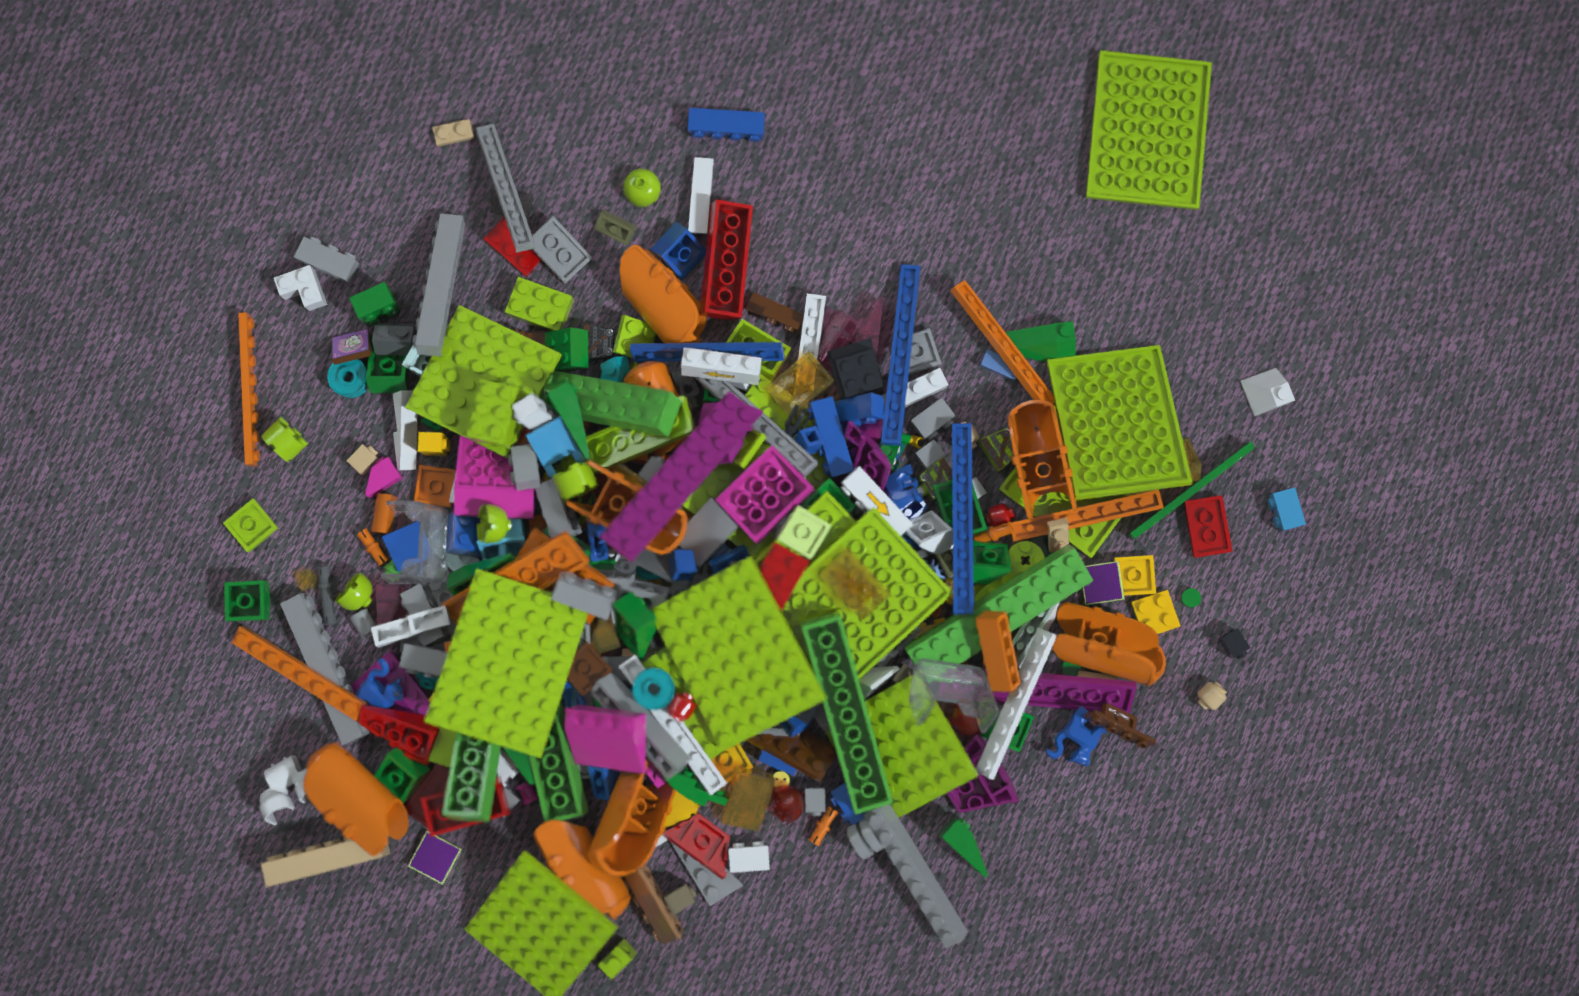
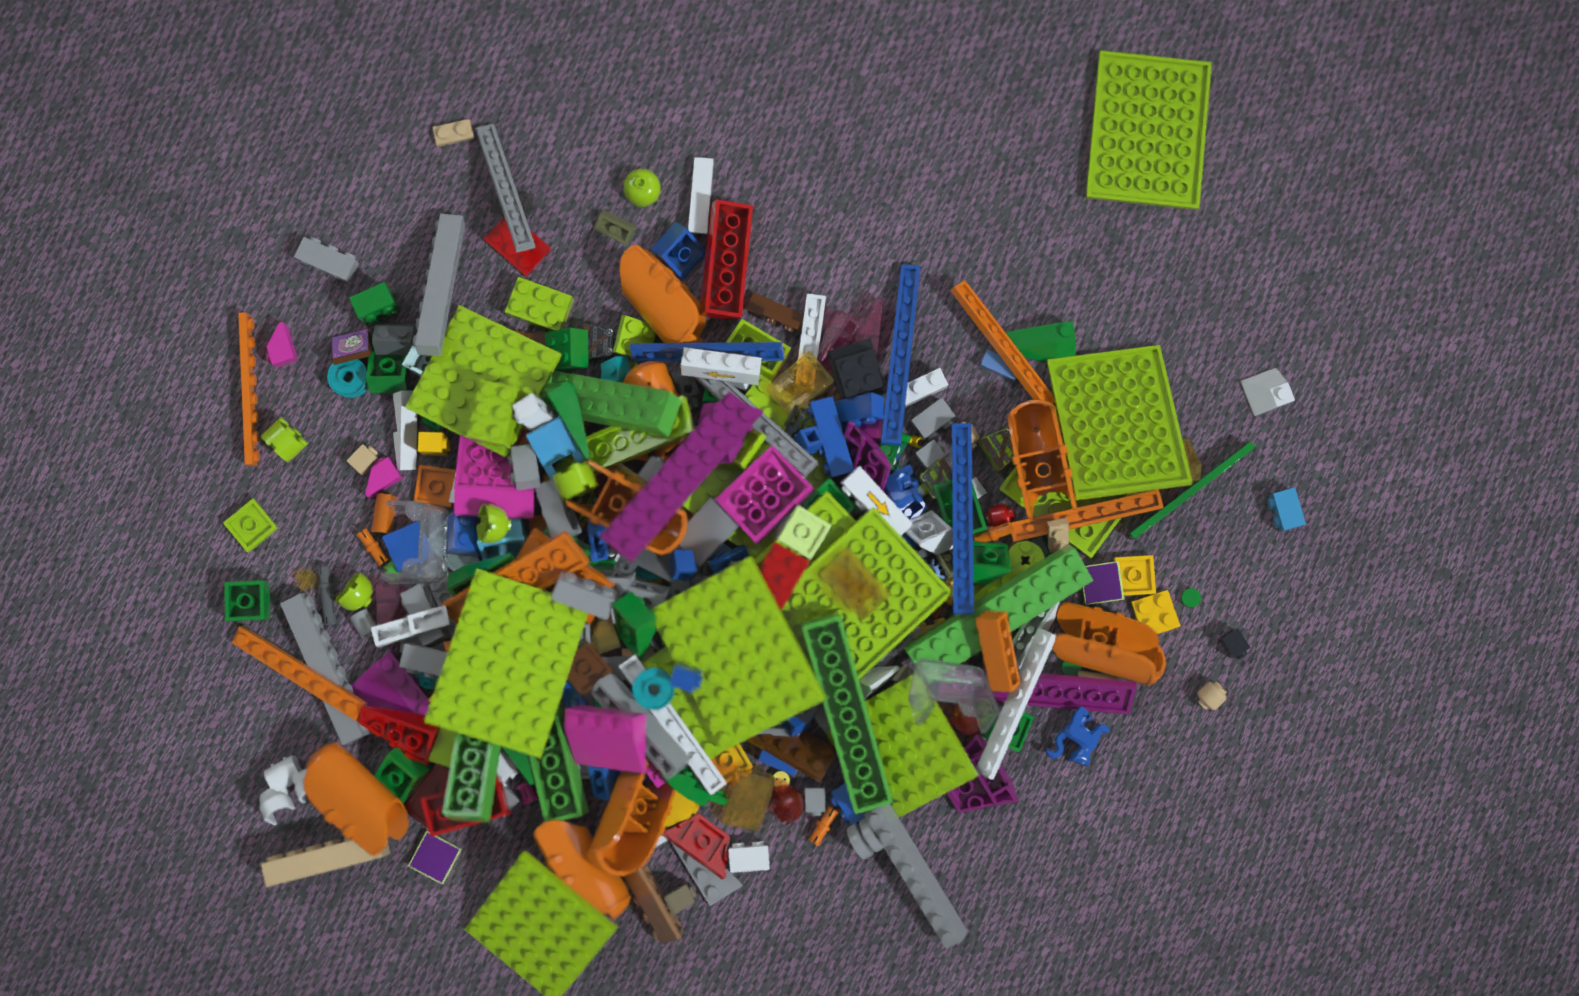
white brick [274,265,327,311] -> none
blue animal [355,658,404,709] -> none
light grey tile [532,216,592,284] -> none
lime torso [597,938,637,979] -> none
red head [667,691,696,722] -> none
blue brick [688,108,765,142] -> none
light grey plate [909,328,942,375] -> none
green slope [939,817,988,878] -> none
reddish brown bracket [1084,703,1156,748] -> none
red plate [1183,495,1233,558] -> none
none -> dark pink slope [266,322,298,368]
none -> blue brick [669,663,703,693]

